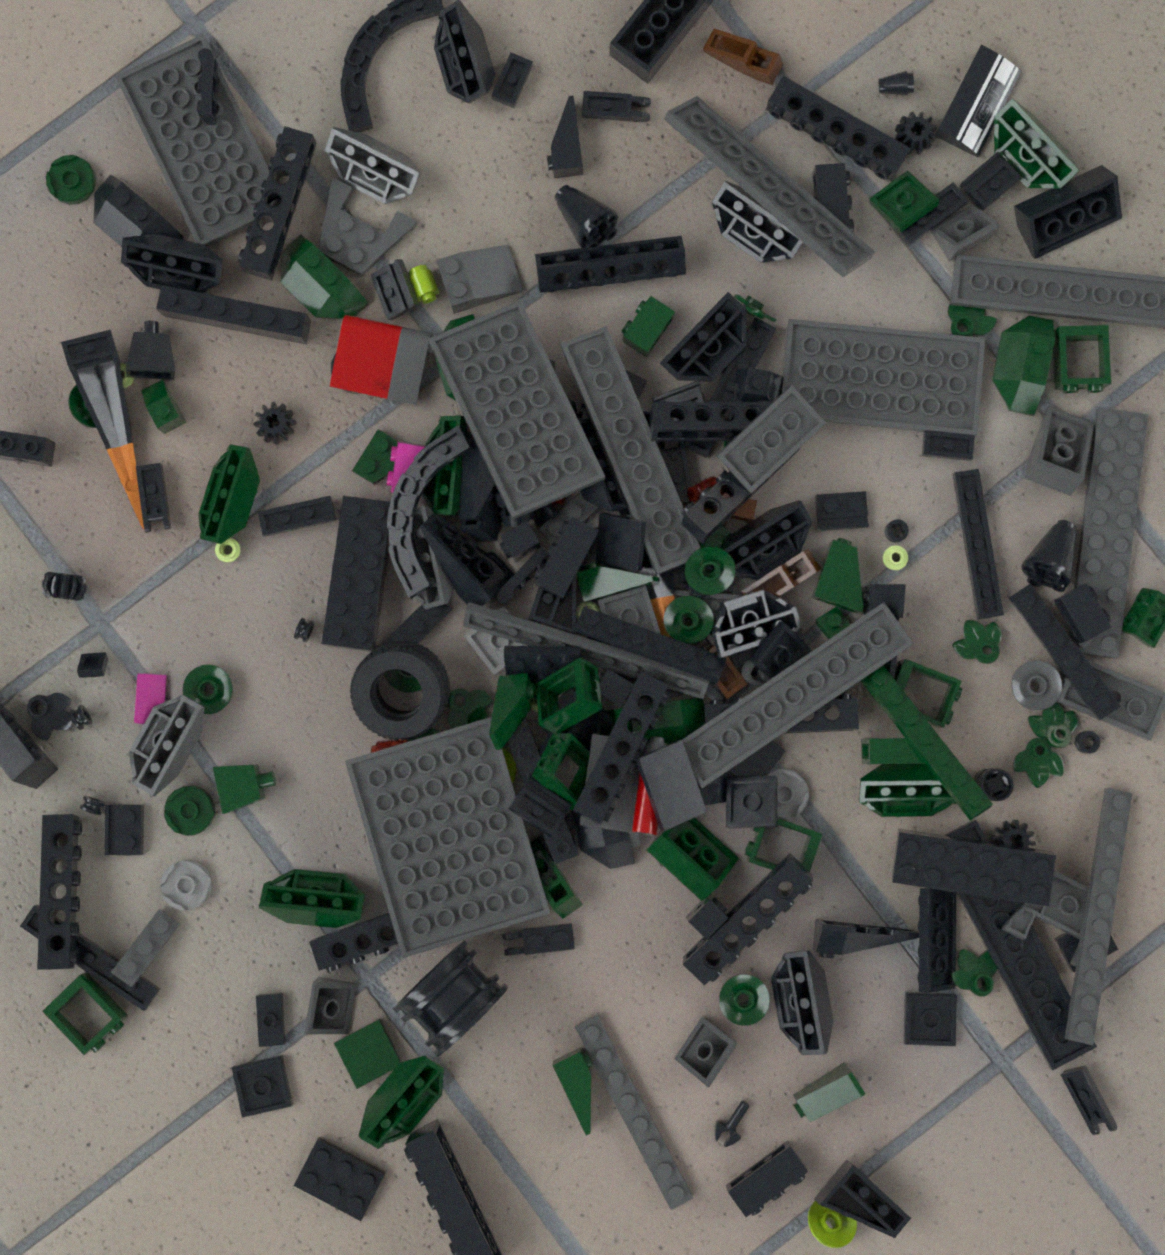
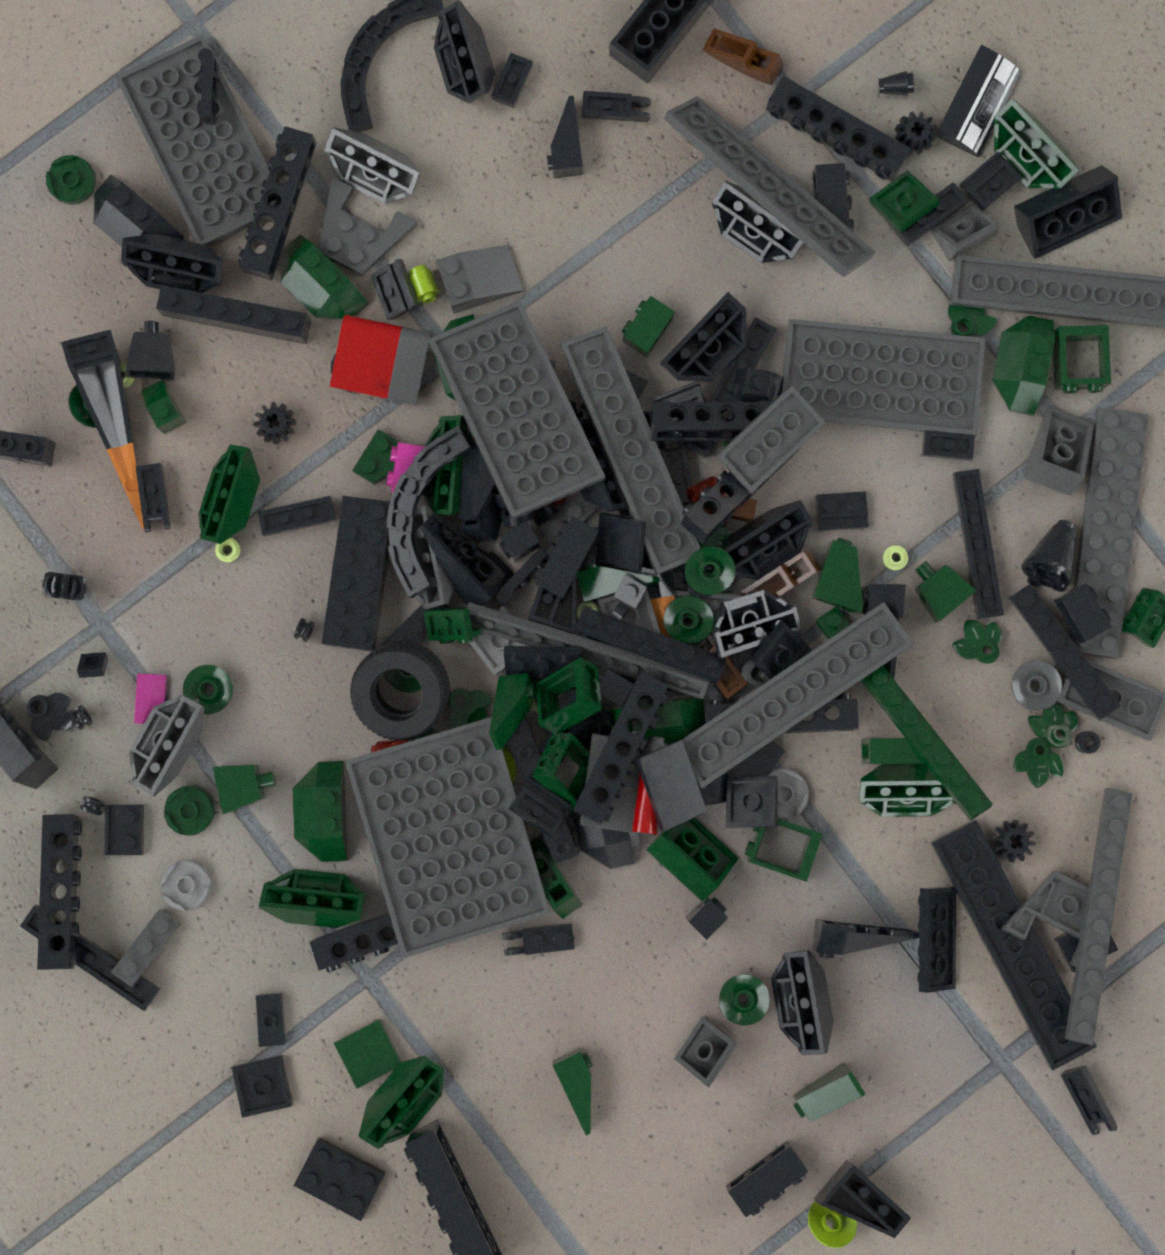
dark green window [42,972,128,1055] -> none
dark grey slope [304,977,357,1034] -> none
black wheel [393,940,508,1057] -> none
black brick [535,235,686,293] -> none
black cone [555,185,618,248] -> none
dark grey plate [575,1014,693,1210] -> none
black brick [683,853,813,986] -> none
black bar [715,1100,750,1147] -> none
dark green plate [734,294,777,322] -> none
black bush [884,519,909,543] -> none
black brick [891,828,1056,907] -> none
dark green window [894,659,963,728] -> none
black tile [903,992,957,1047] -> none
dark green plate [951,949,997,997] -> none
black wheel [974,768,1014,802] -> none
none -> dark green wedge [292,761,348,862]
none -> dark green bracket [424,608,482,644]
none -> plate [611,573,649,621]
none -> dark green torso [915,561,976,623]

